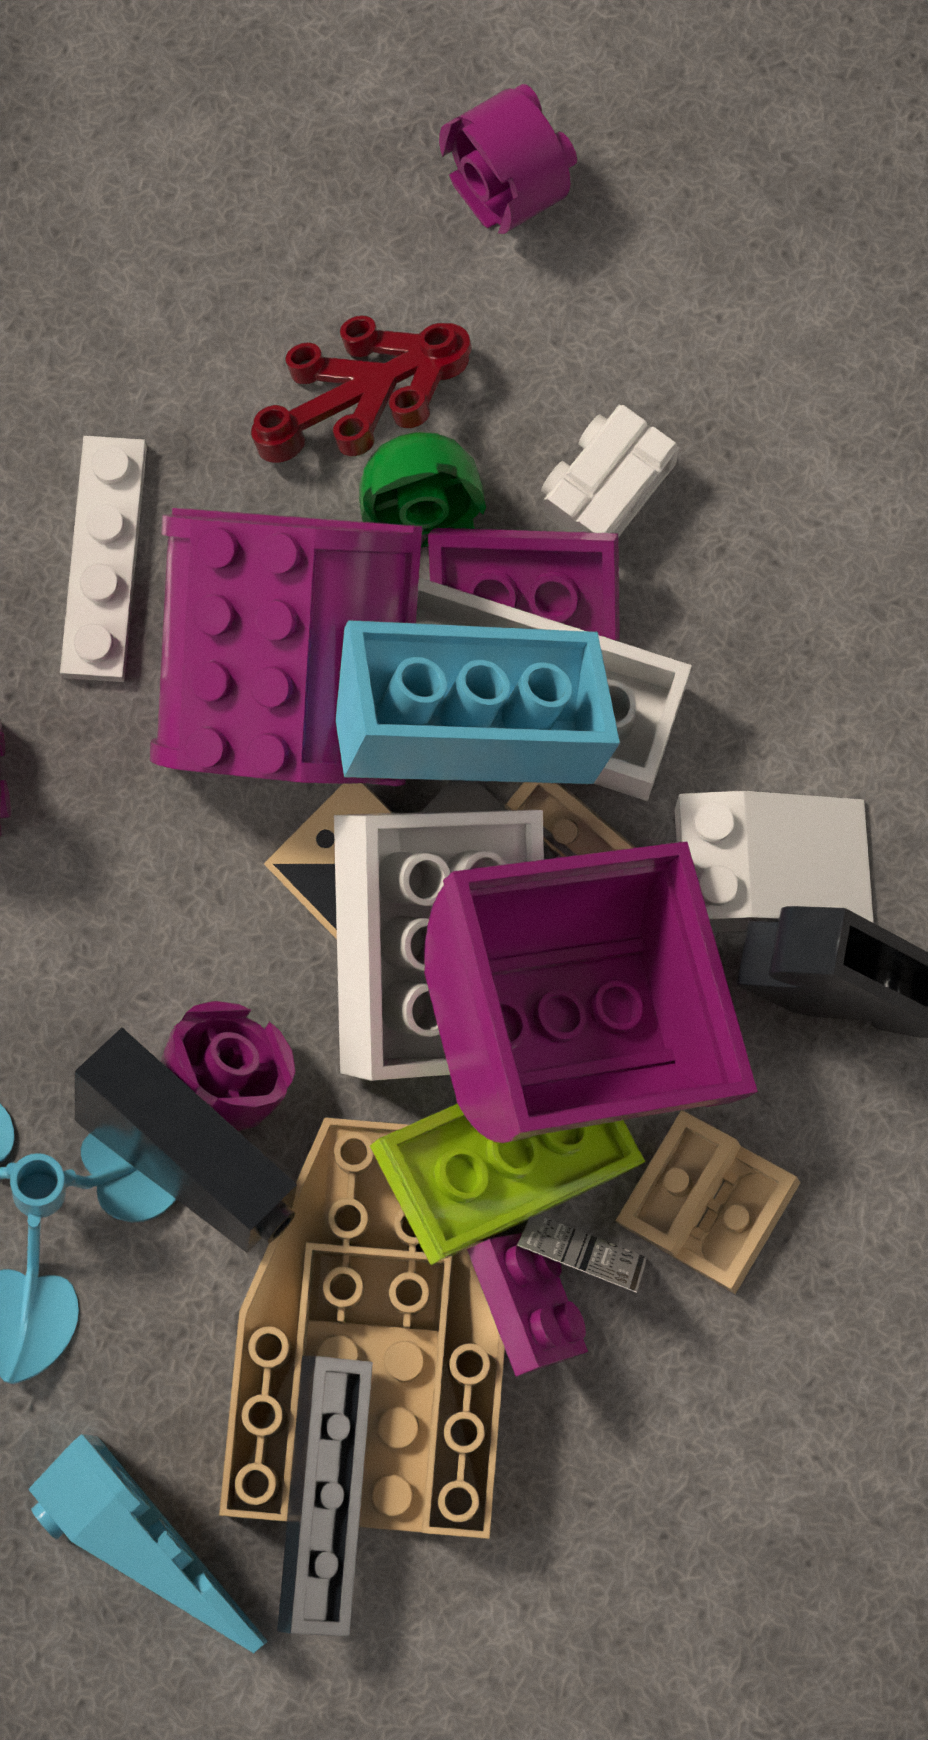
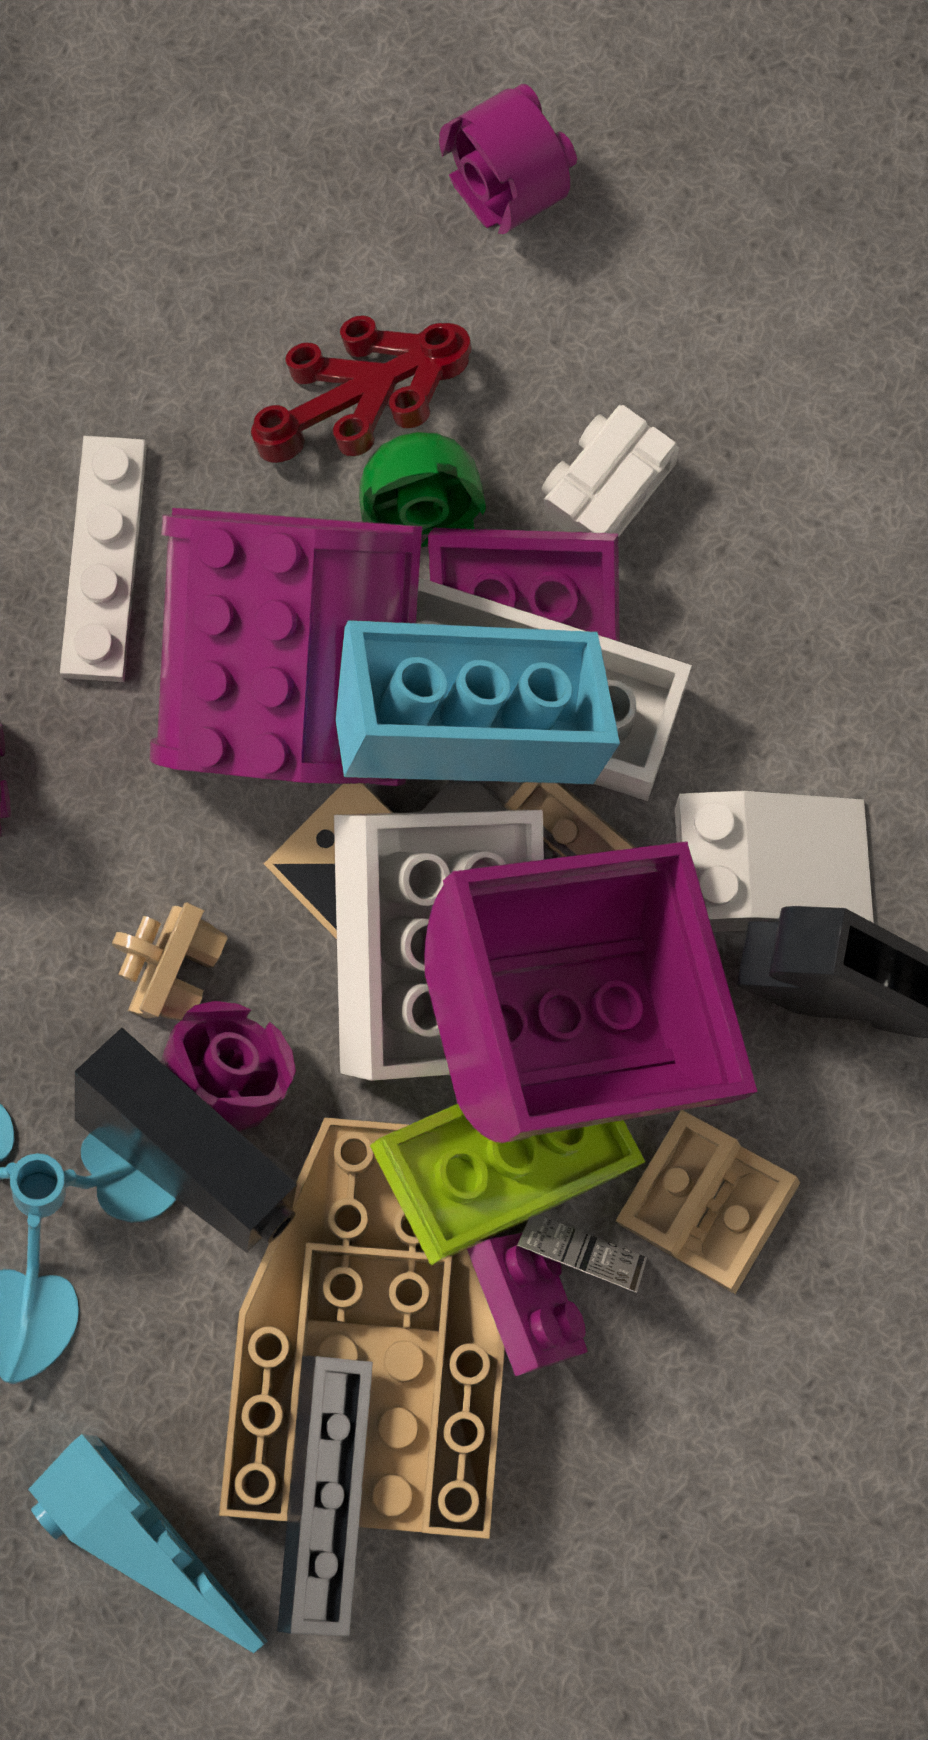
none -> tan hips [112,903,227,1021]

